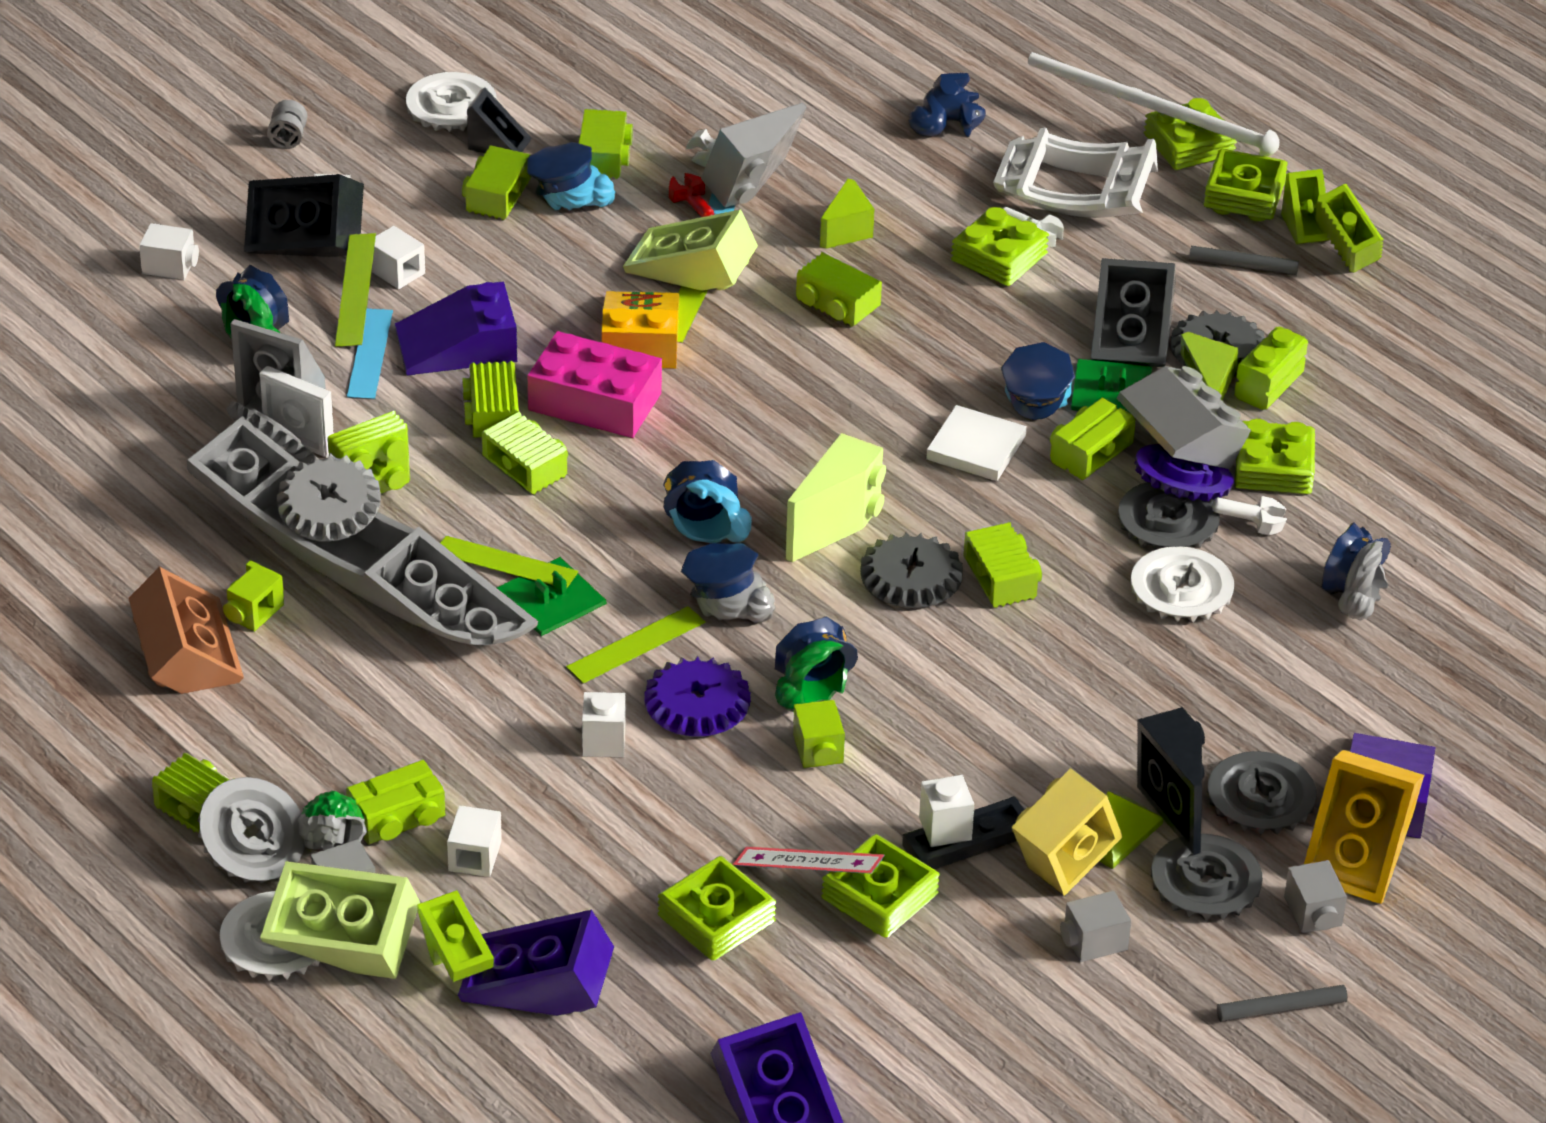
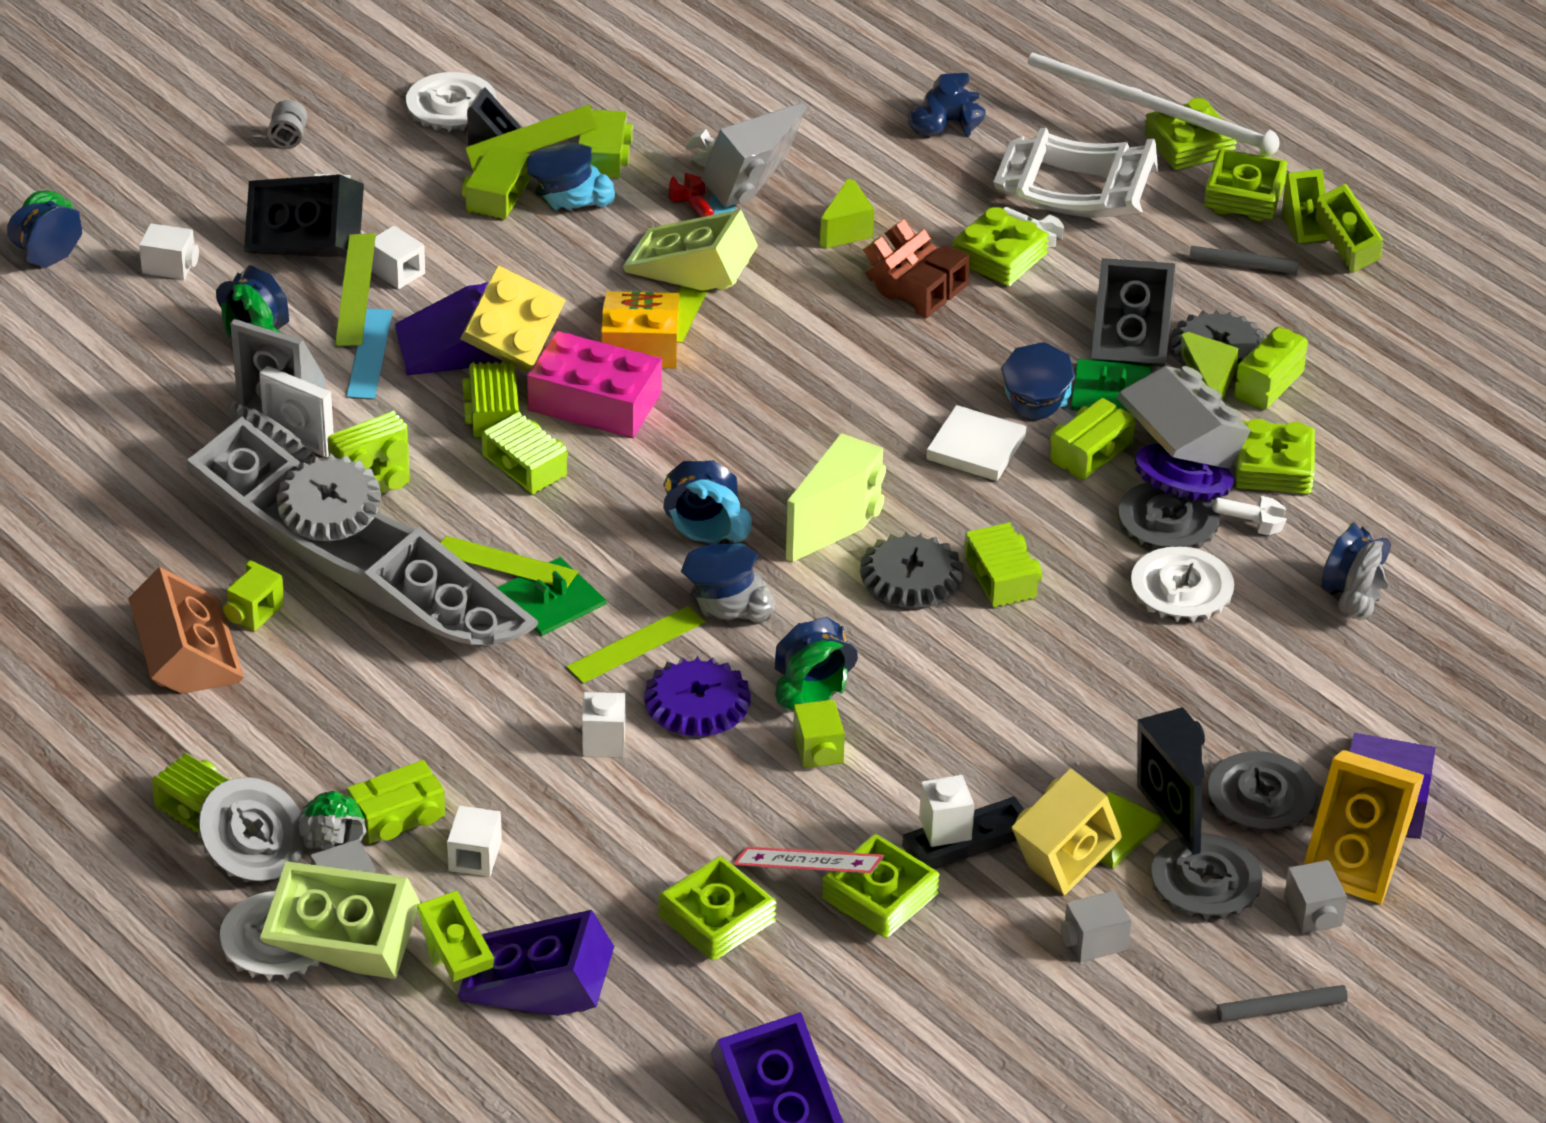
lime brick [796,252,882,327] -> none
none -> dark blue piece [7,190,82,268]
none -> light yellow brick [460,265,566,373]
none -> lime sticker [466,104,598,172]
none -> copper hips [862,219,969,319]

